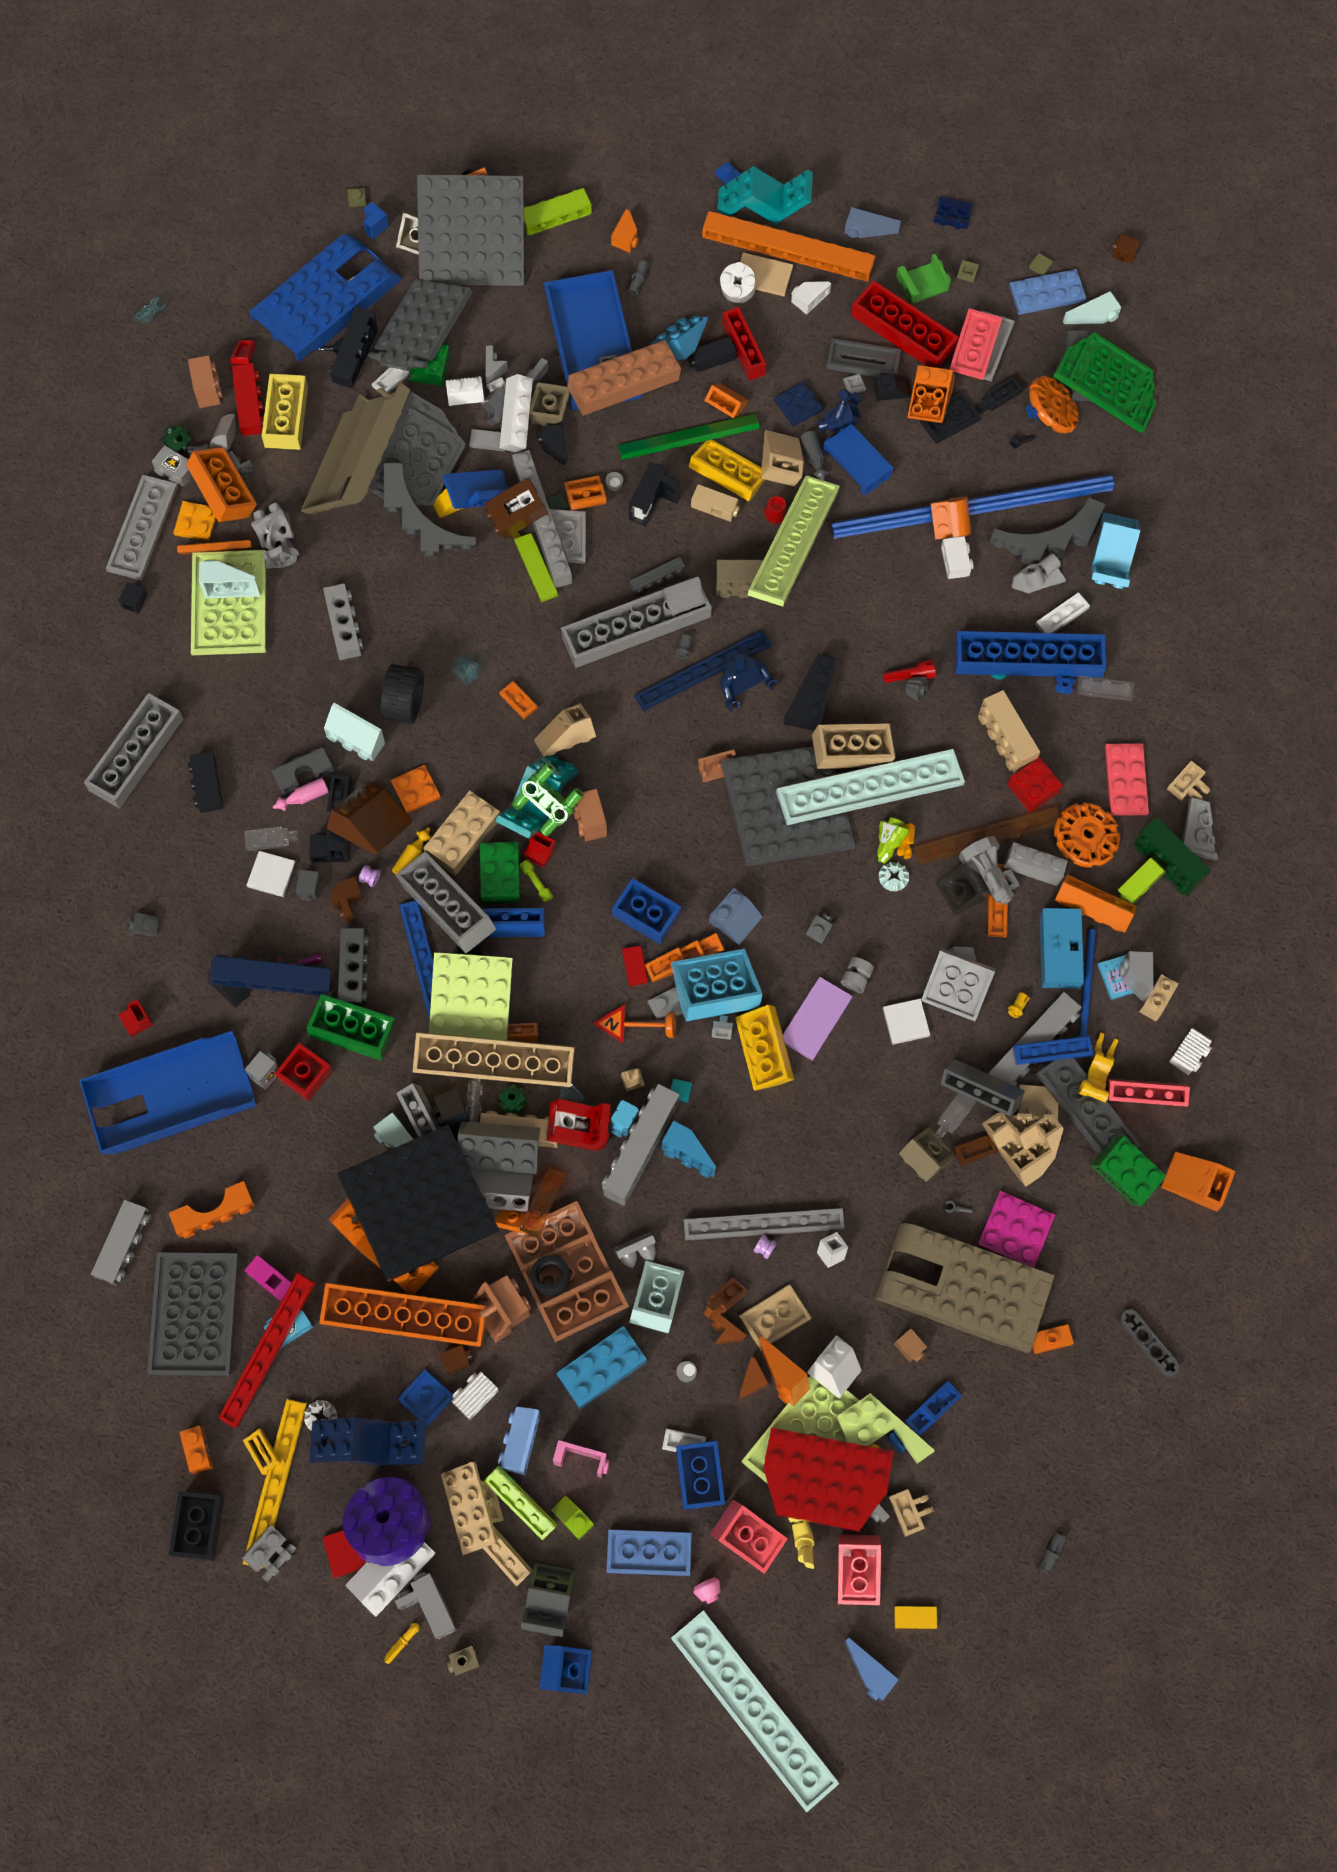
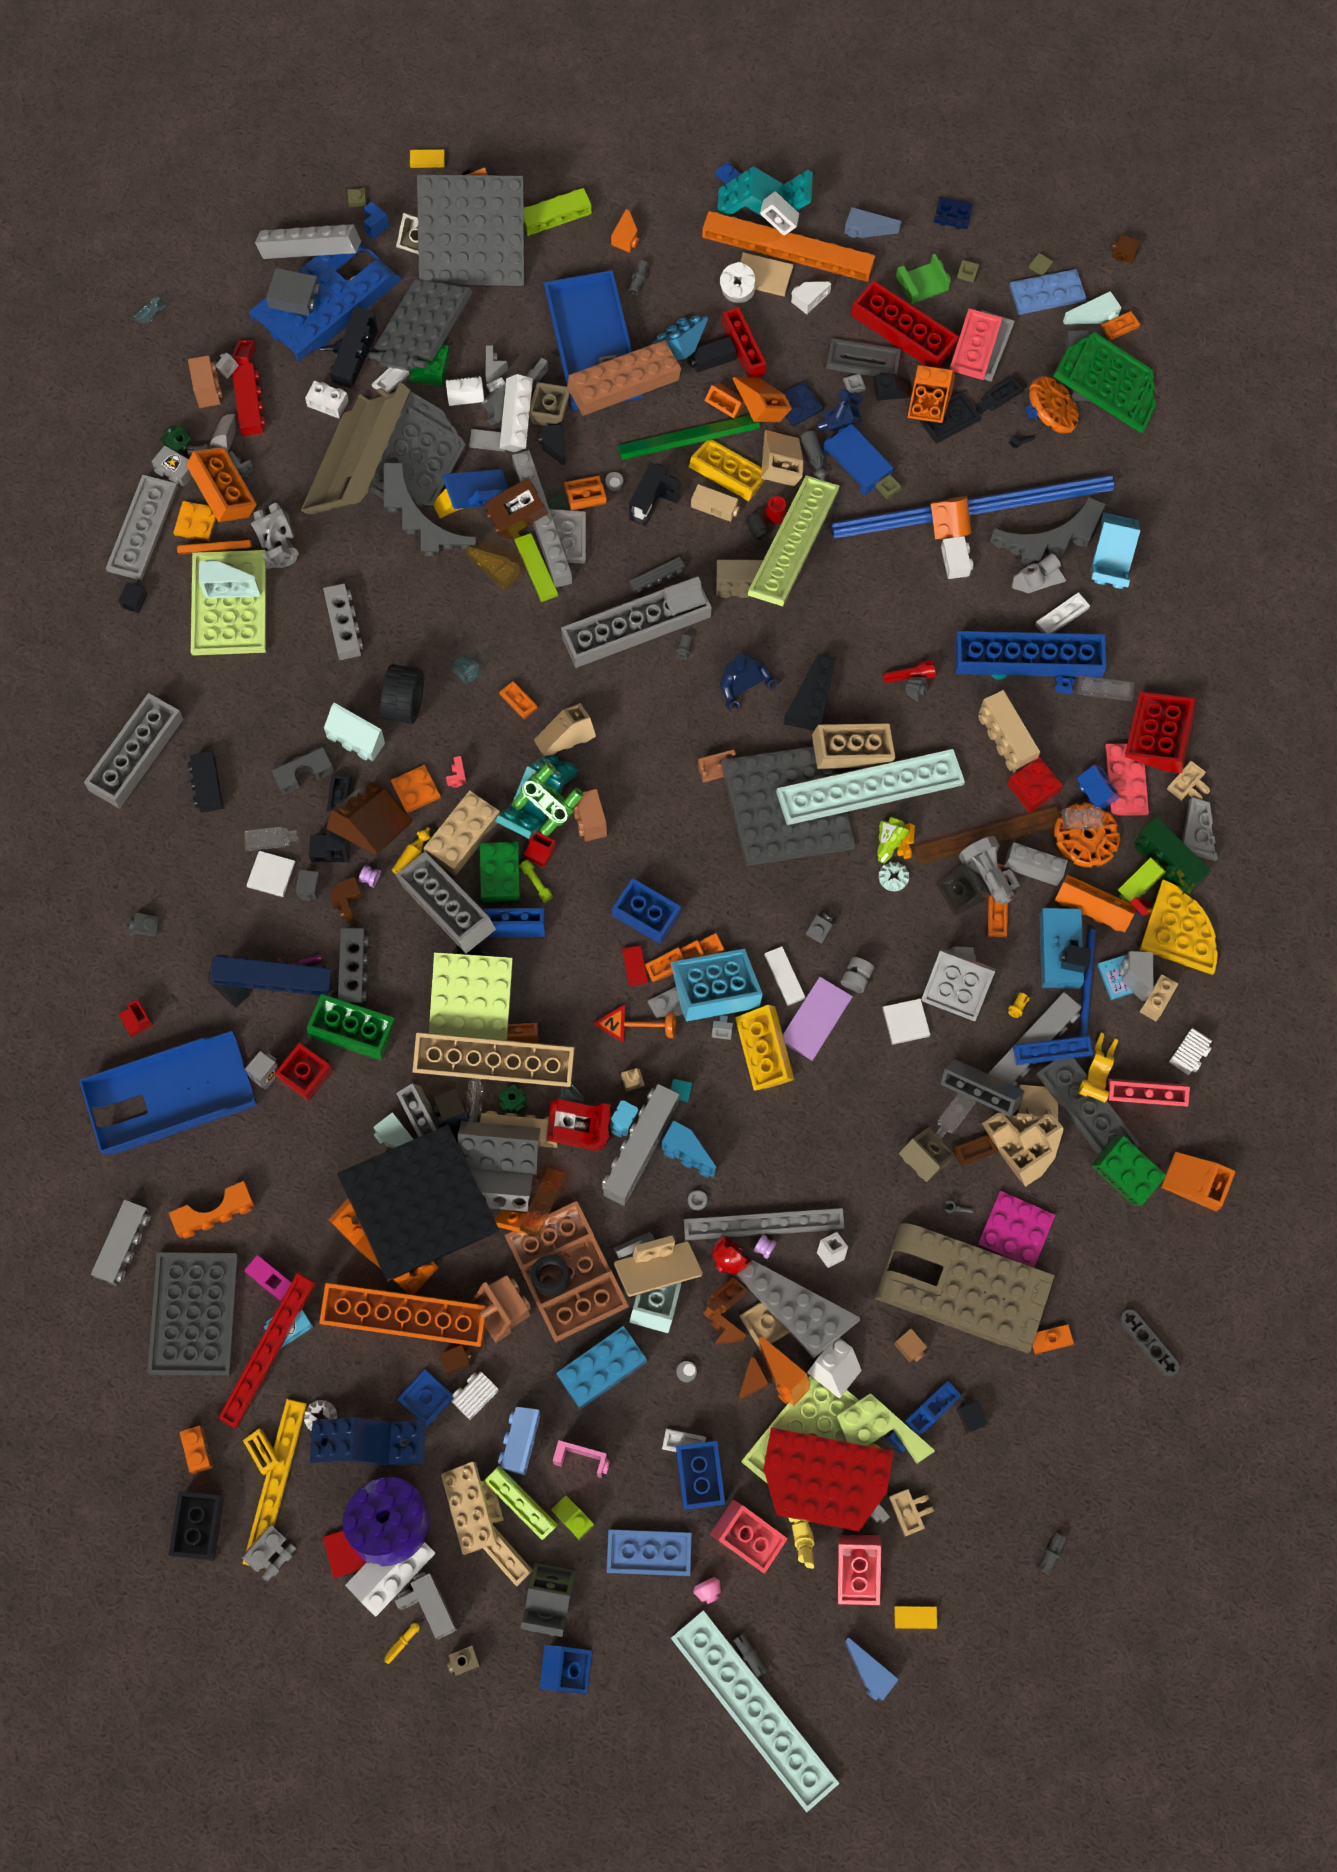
light yellow brick [262,374,308,450] -> none
bright pink wheel [273,777,329,811] -> none
blue tile [399,900,434,1019] -> none
dark blue tile [634,630,771,712] -> none
sand blue slope [709,888,763,945] -> none
none -> light grey tile [215,353,239,379]
none -> light grey brick [255,224,361,259]
none -> dark grey brick [266,268,321,316]
none -> white brick [305,381,349,419]
none -> yellow tile [410,150,445,168]
none -> coral bracket [446,756,466,788]
none -> clear yellow slope [466,546,521,590]
none -> tan bracket [614,1236,703,1297]
none -> light grey tile [688,1190,707,1211]
none -> red cylinder [712,1235,752,1274]
none -> orange slope [732,377,792,422]
none -> dark grey pin [733,1634,768,1678]
none -> light grey wing [735,1259,860,1358]
none -> pearl dark grey brick [745,512,770,541]
none -> white brick [760,191,799,236]
none -> white tile [764,947,805,1006]
none -> olive plate [875,474,901,500]
none -> black brick [957,1400,988,1433]
none -> black brick [1059,945,1091,973]
none -> clear slope [1062,807,1103,829]
none -> blue brick [1077,765,1121,810]
none -> orange plate [1100,311,1140,341]
none -> red slope [1125,692,1196,773]
none -> red tile [1130,897,1153,916]
none -> yellow plate [1139,880,1218,975]

